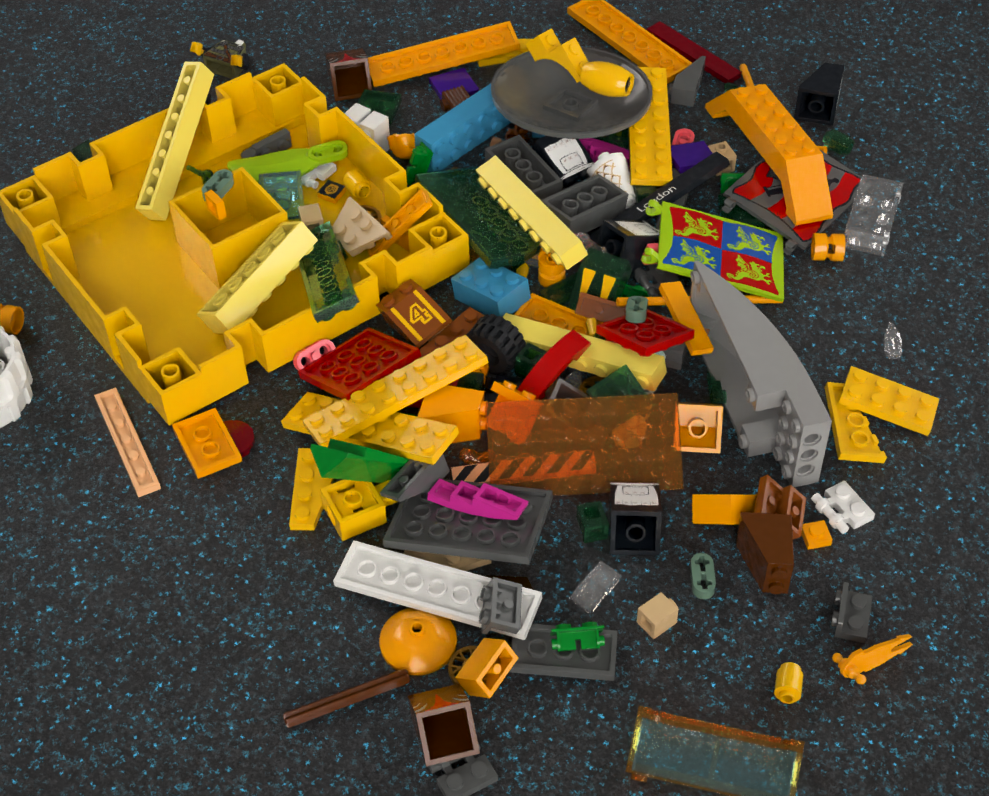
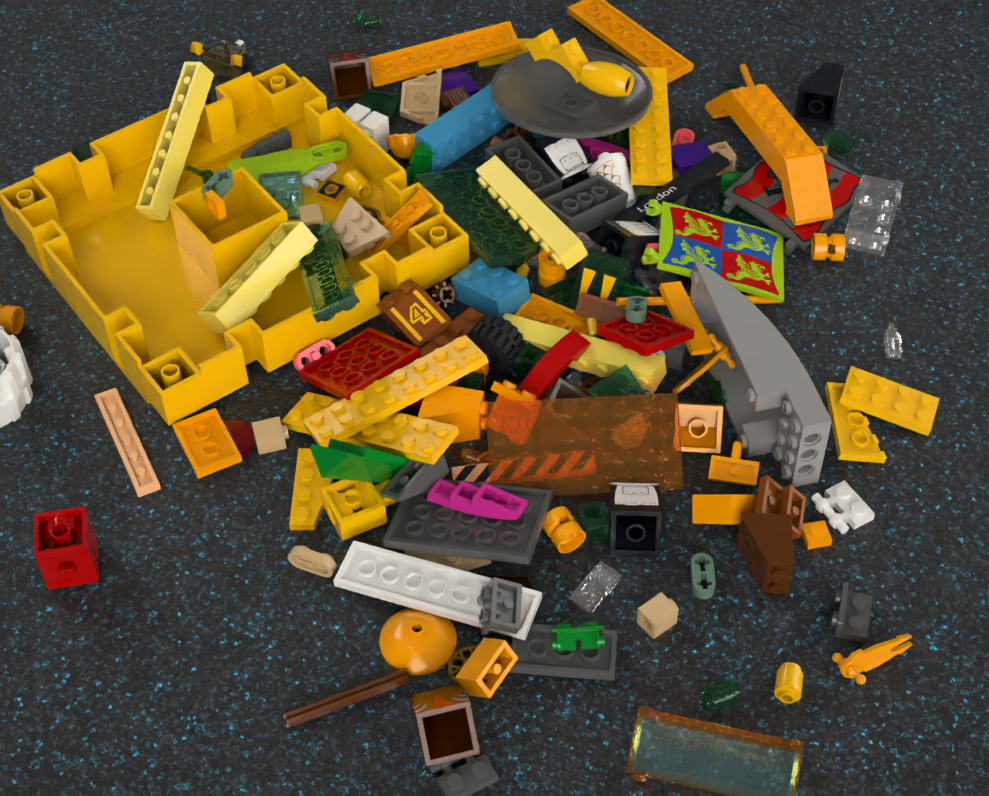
dark red tile [647,21,742,85] -> none
dark grey slope [668,56,706,107] -> none
none -> red brick [34,506,99,590]
none -> tan brick [252,416,289,455]
none -> tan plate [288,545,337,577]
none -> clear green arm [353,11,379,27]
none -> tan wing [400,68,442,126]
none -> reddish brown gear [429,281,457,308]
none -> light orange wheel [543,506,586,554]
none -> light orange piece [672,333,736,394]
none -> clear green brick [699,679,741,714]
none -> light orange plate [708,441,760,487]

